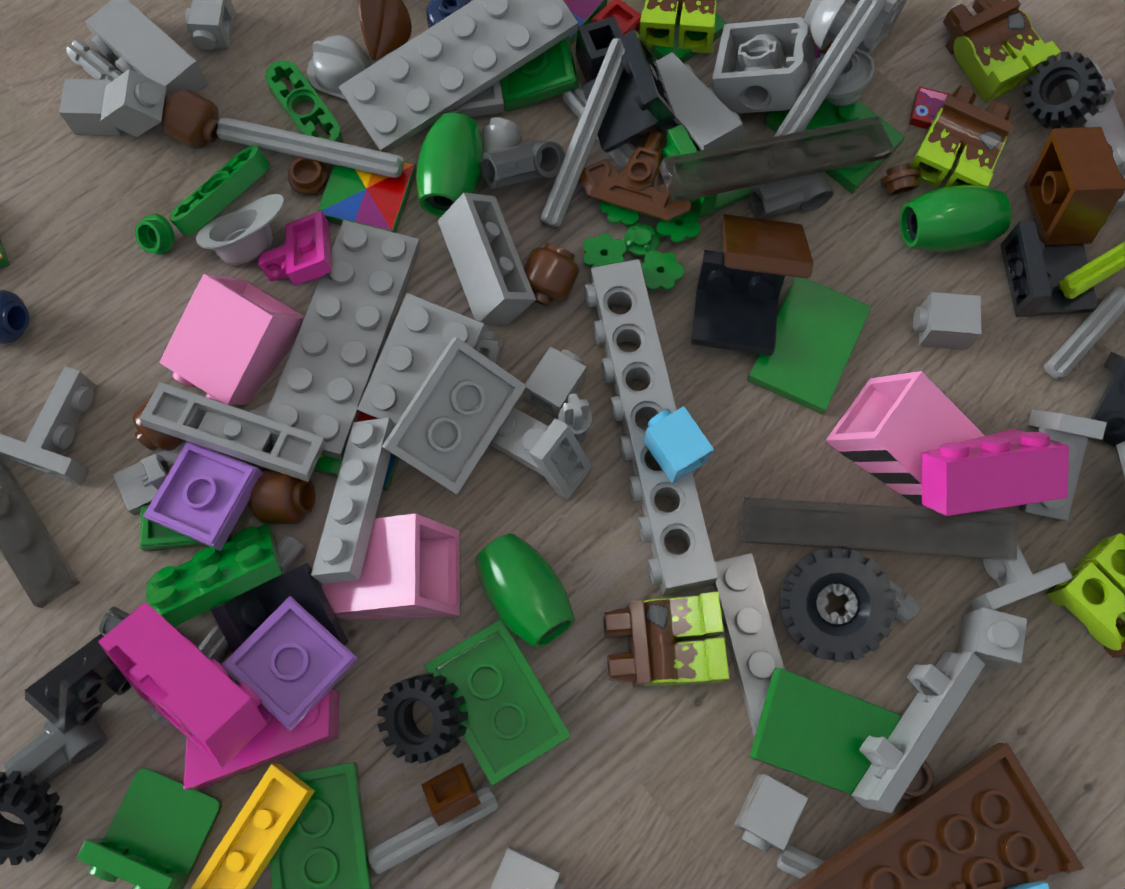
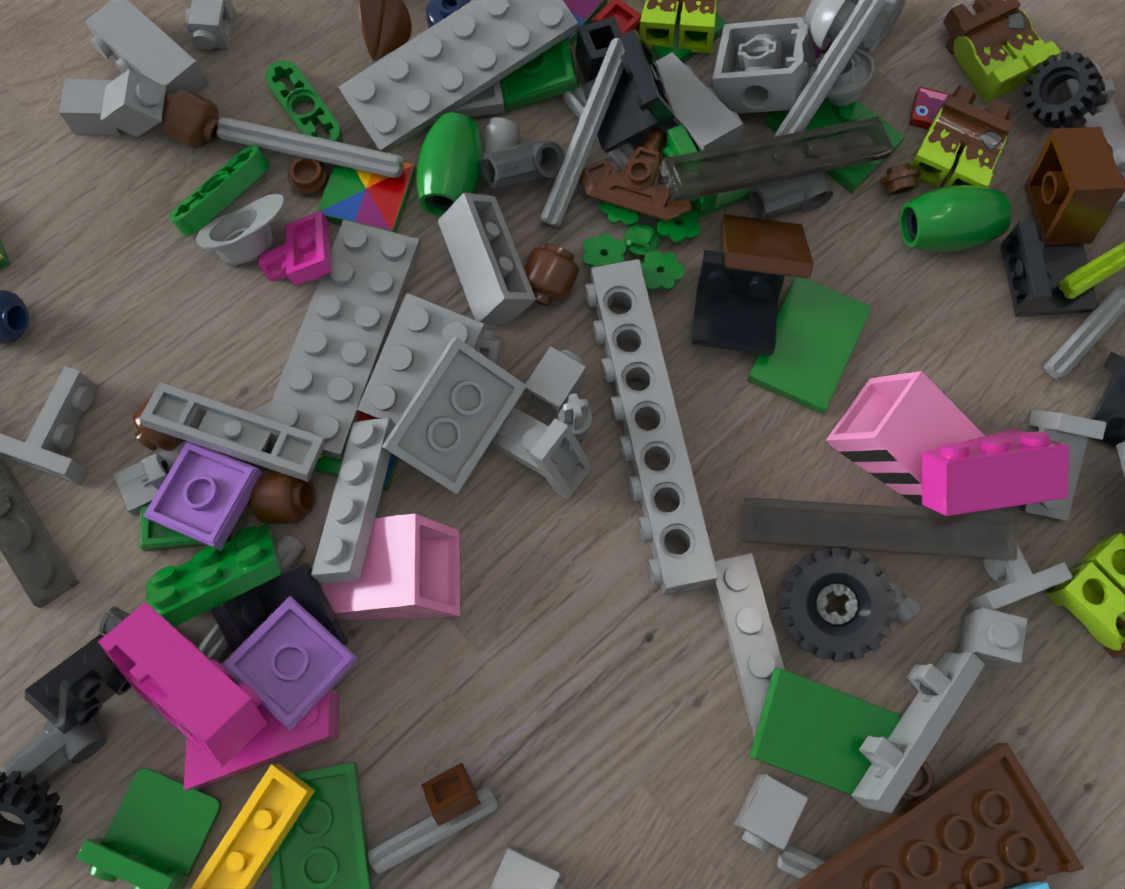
light grey axle [66,39,123,81] -> none
green plate [135,214,175,255] -> none
bright pink slope [159,274,305,405] -> none
light grey piece [307,35,379,101] -> none
black tyre [378,673,468,764] -> none
green plate [424,619,571,786] -> none
green piece [475,533,575,649] -> none
hips [603,591,729,688] -> none
medium azure brick [643,406,714,484] -> none
light grey brick [913,292,982,349] -> none

